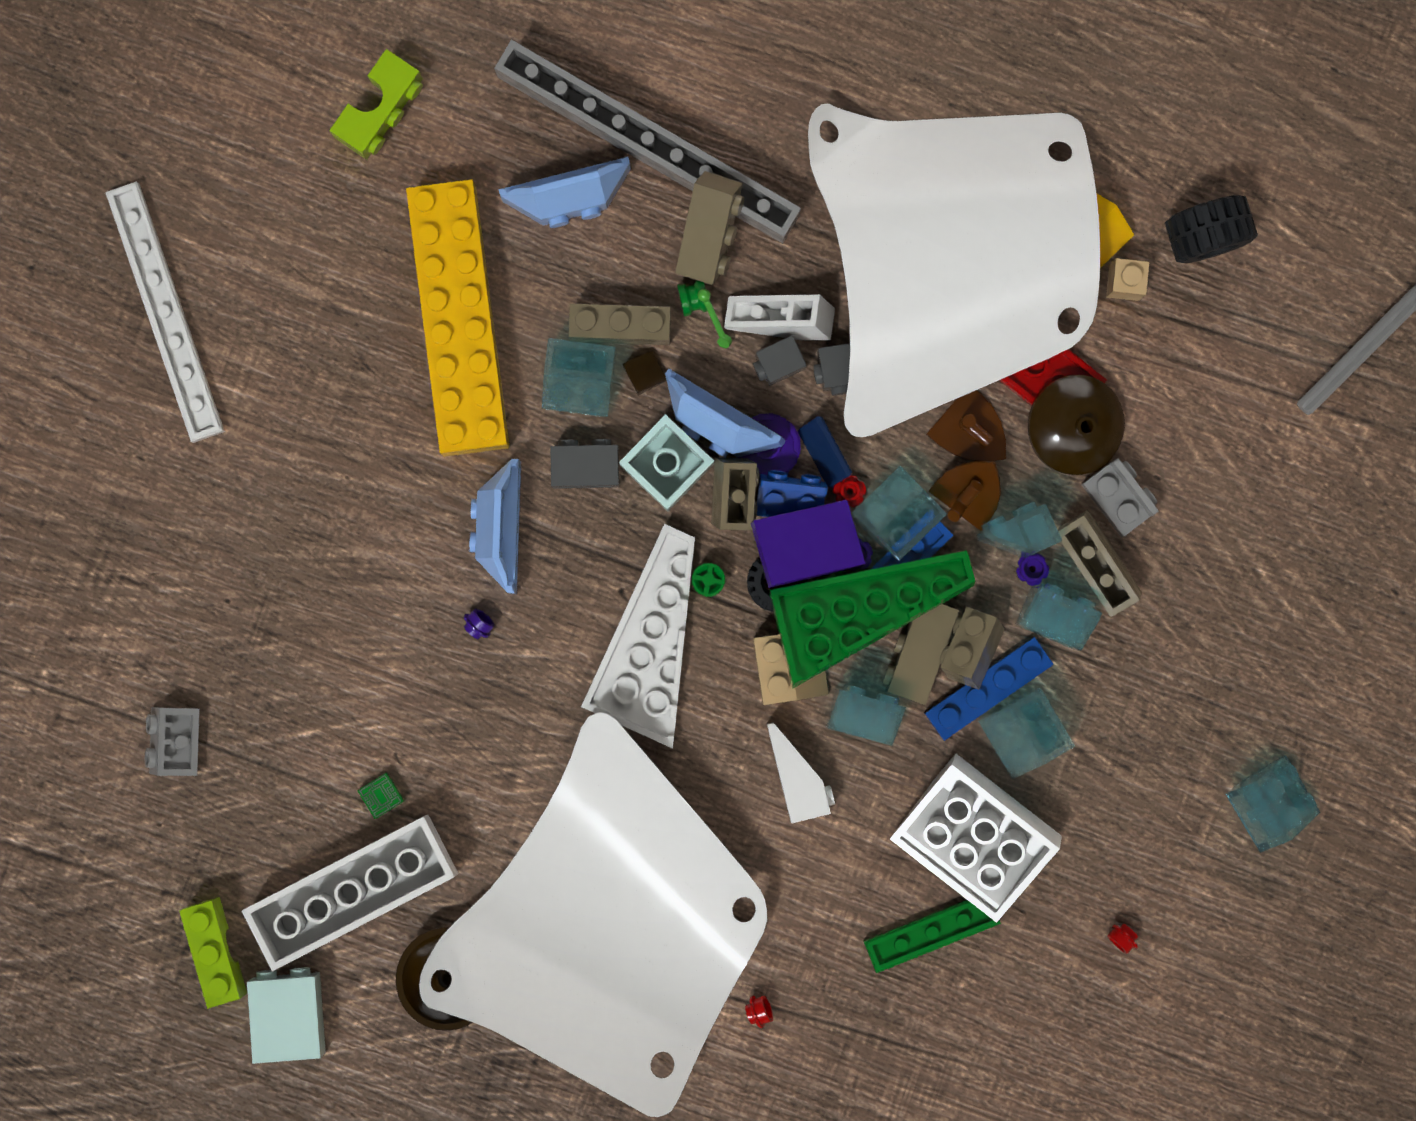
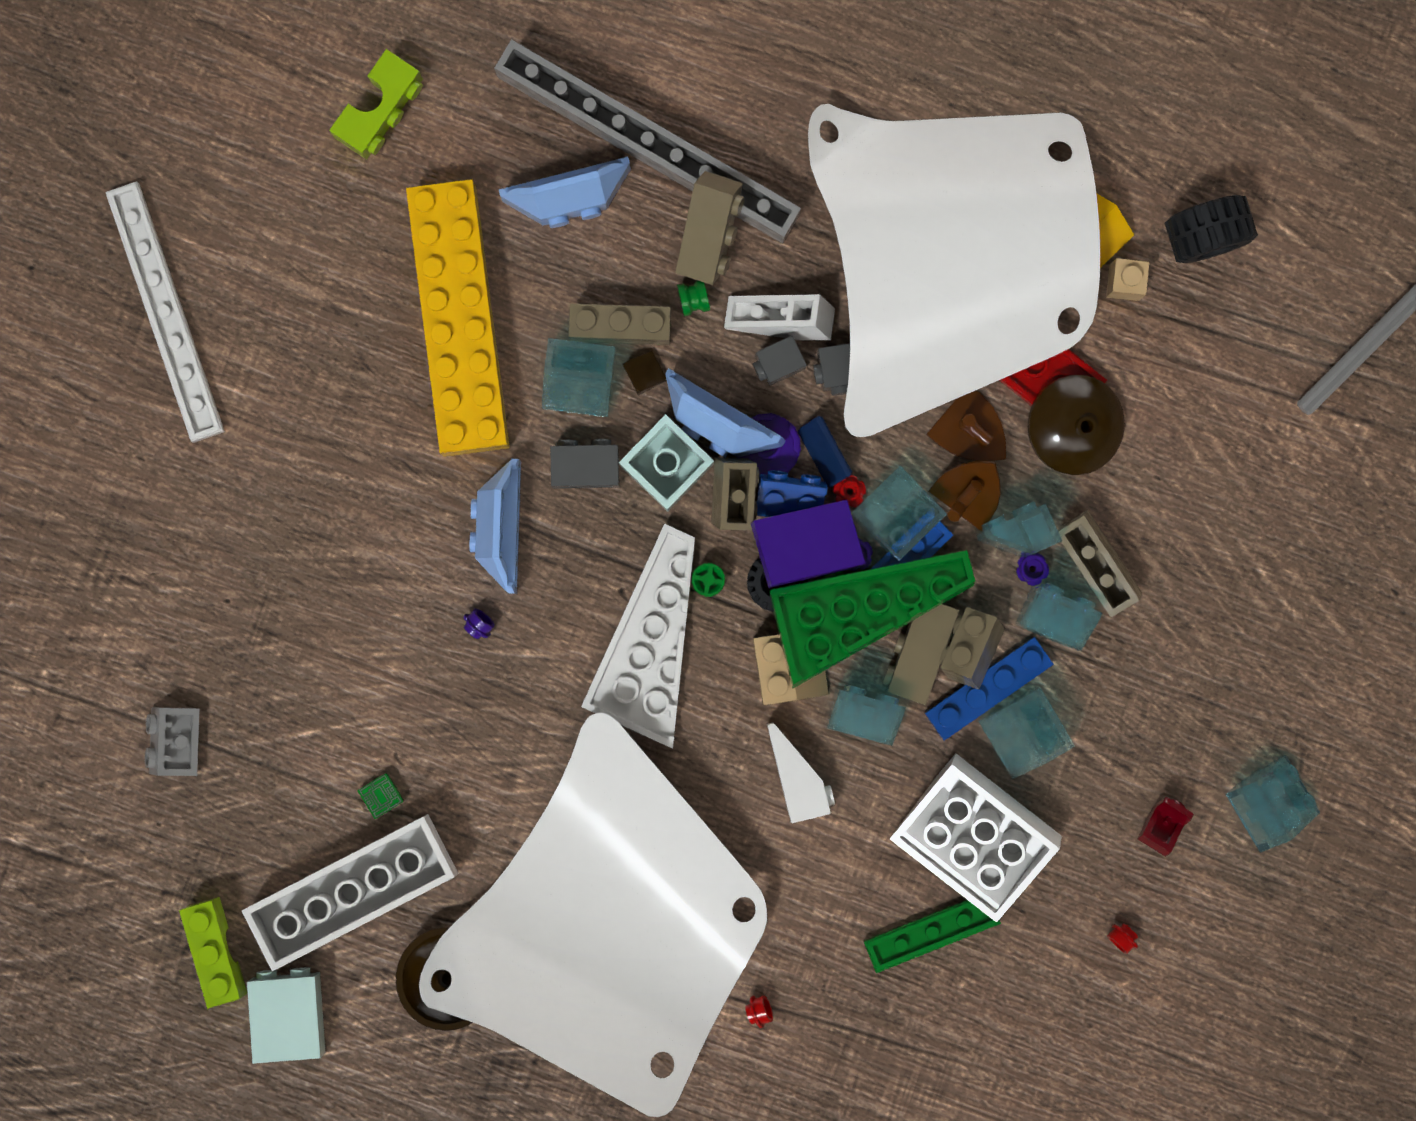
bright green hinge [698,289,732,349] -> none
light grey bracket [1081,458,1159,538] -> none
none -> dark red bracket [1137,797,1194,857]

